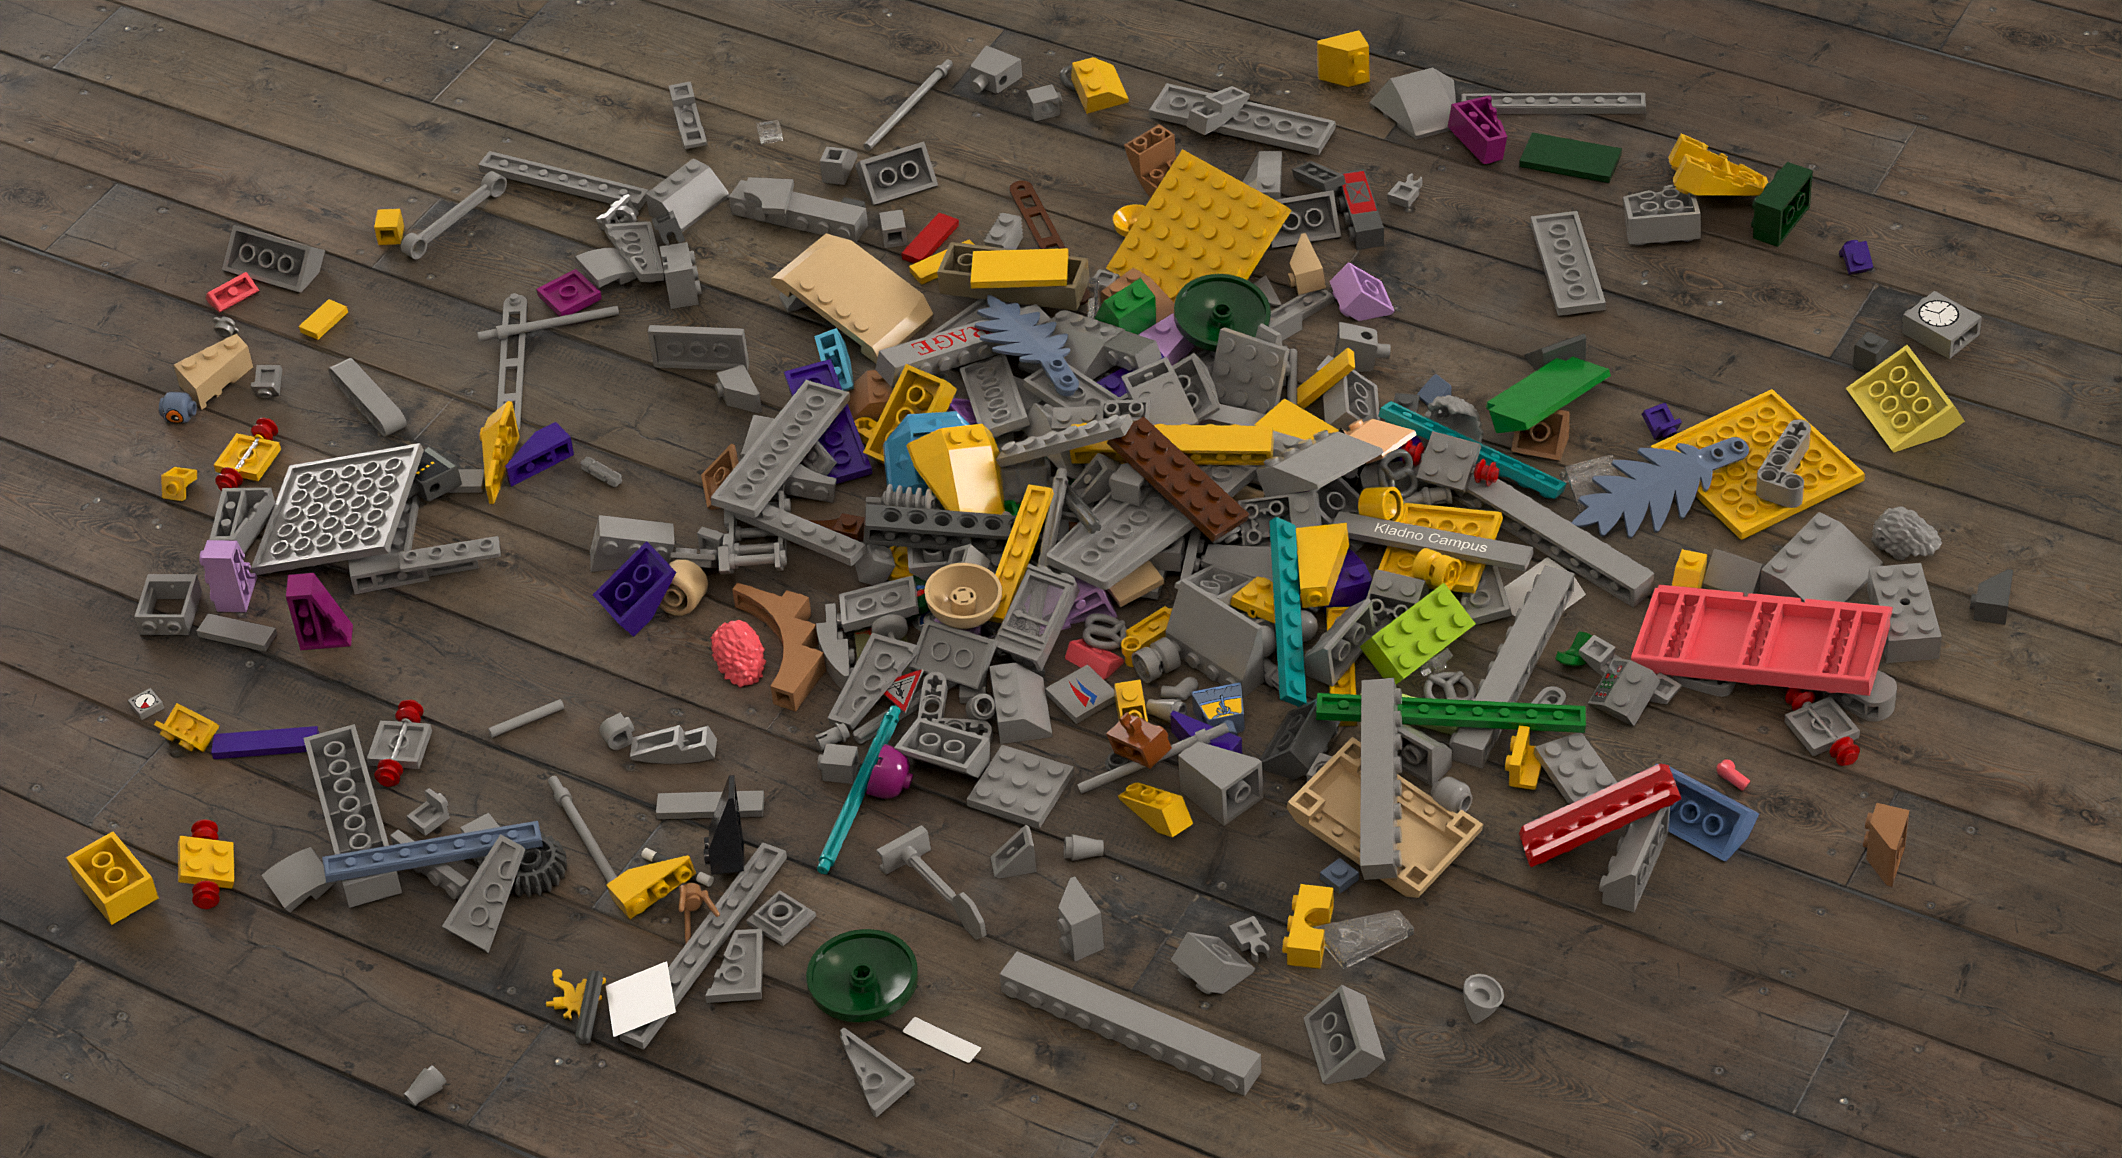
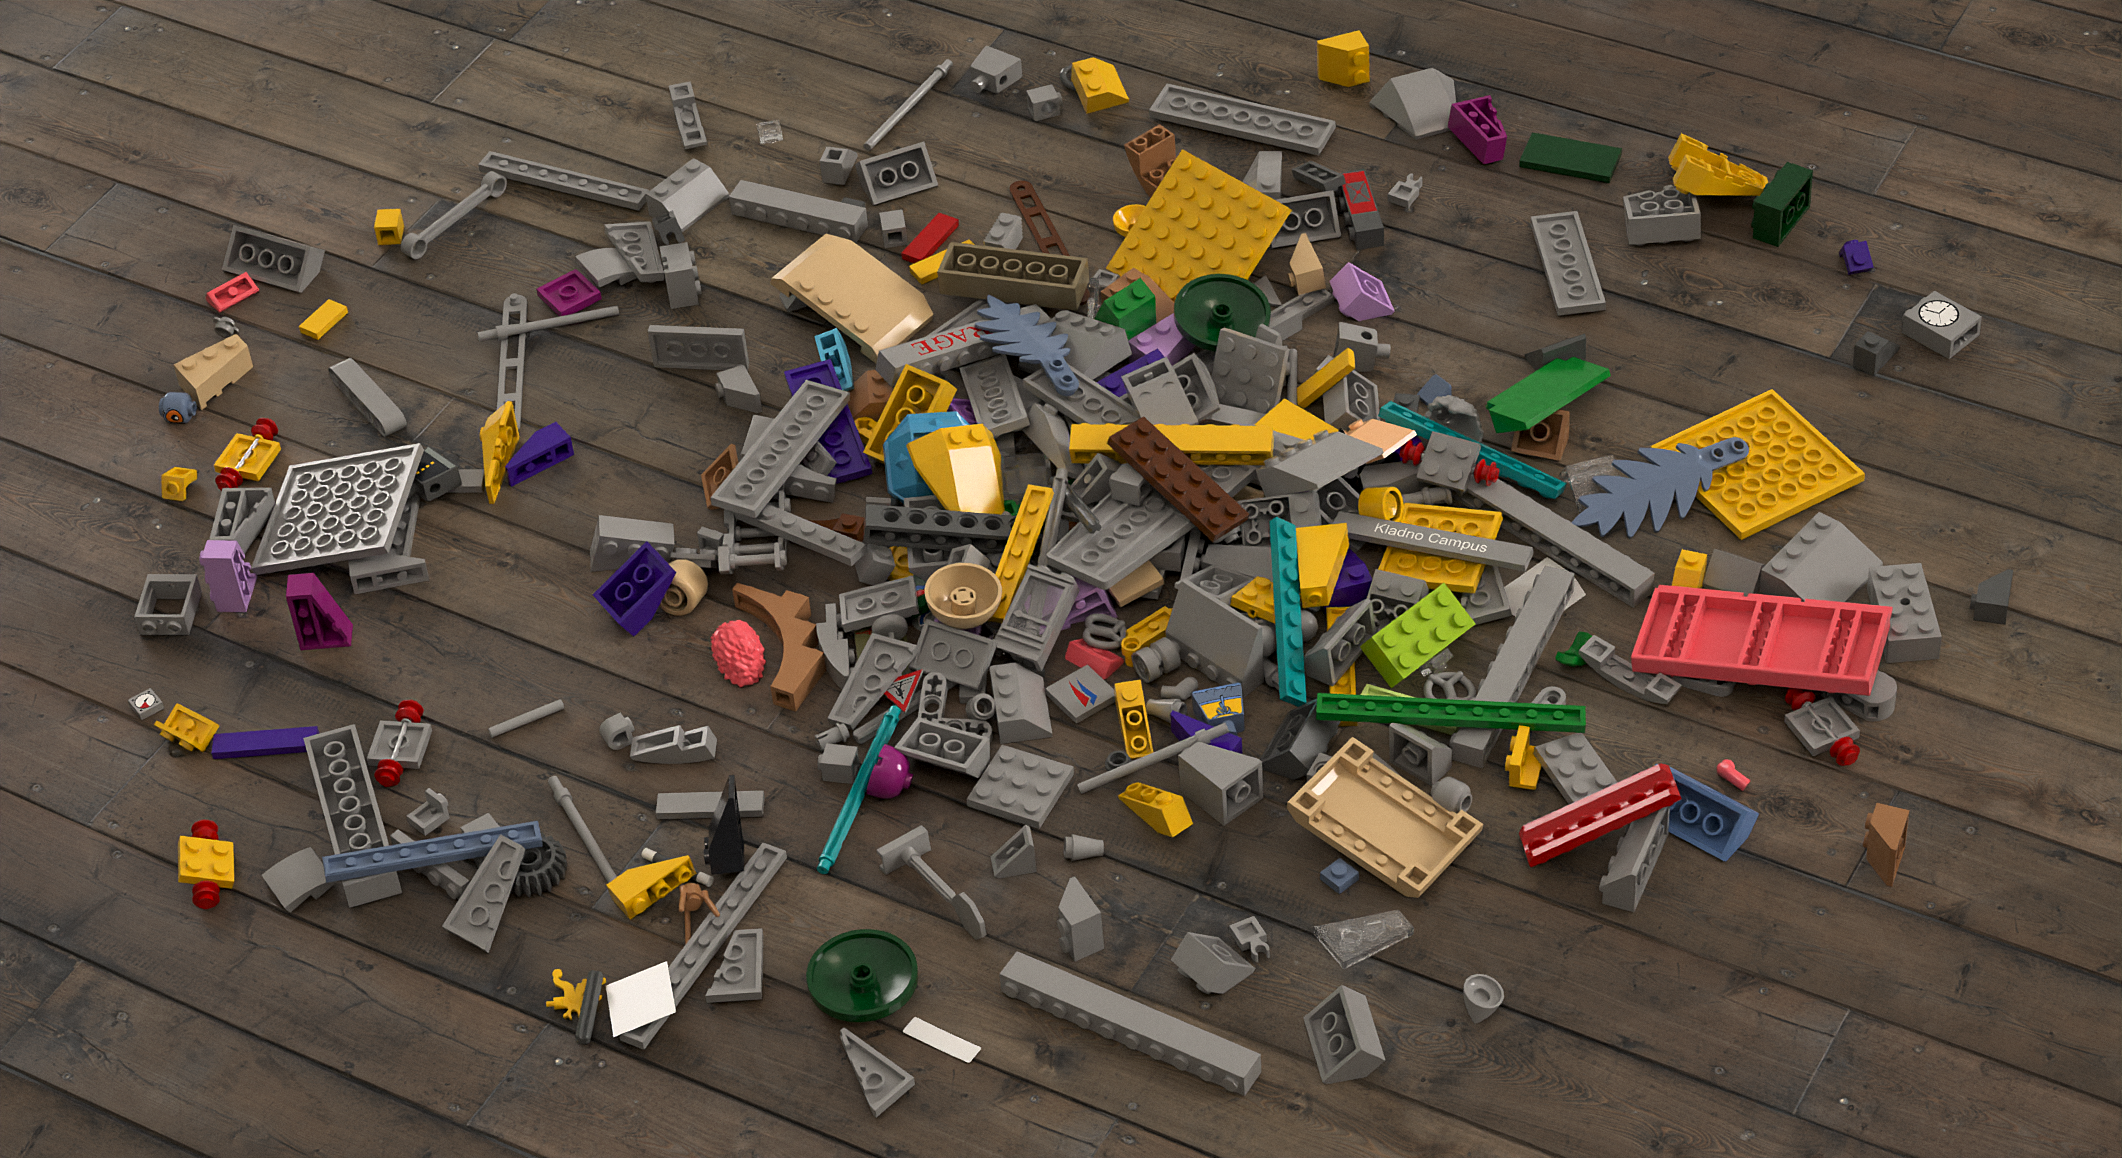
yellow brick [66,832,159,925] -> none
light grey tile [197,614,277,652] -> none
light grey bracket [250,365,282,398] -> none
light grey bracket [398,536,501,576] -> none
light grey cone [403,1065,446,1107] -> none
light grey axle [580,457,622,487] -> none
light grey hips [596,195,639,230] -> none
light grey tile [744,177,794,215] -> none
light grey piece [746,890,816,946] -> none
light grey piece [880,484,936,509] -> none
yellow tile [970,248,1069,289] -> none
light grey plate [996,414,1133,468] -> none
light grey slope [1051,399,1151,432] -> none
light grey brick [1104,330,1162,371] -> none
dark orange brick [1106,712,1172,769] -> none
light grey slope [1187,86,1250,135] -> none
yellow arch [1282,884,1334,969] -> none
light grey brick [1360,678,1402,880] -> none
dark grey piece [1377,449,1418,499] -> none
yellow wheel [1412,548,1461,590] -> none
light grey tile [1461,93,1646,114] -> none
light grey slope [1588,658,1660,727] -> none
dark purple bracket [1641,402,1682,440] -> none
light grey beam [1756,419,1811,508] -> none
light yellow slope [1846,345,1965,453] -> none
light grey piece [1871,506,1942,560] -> none

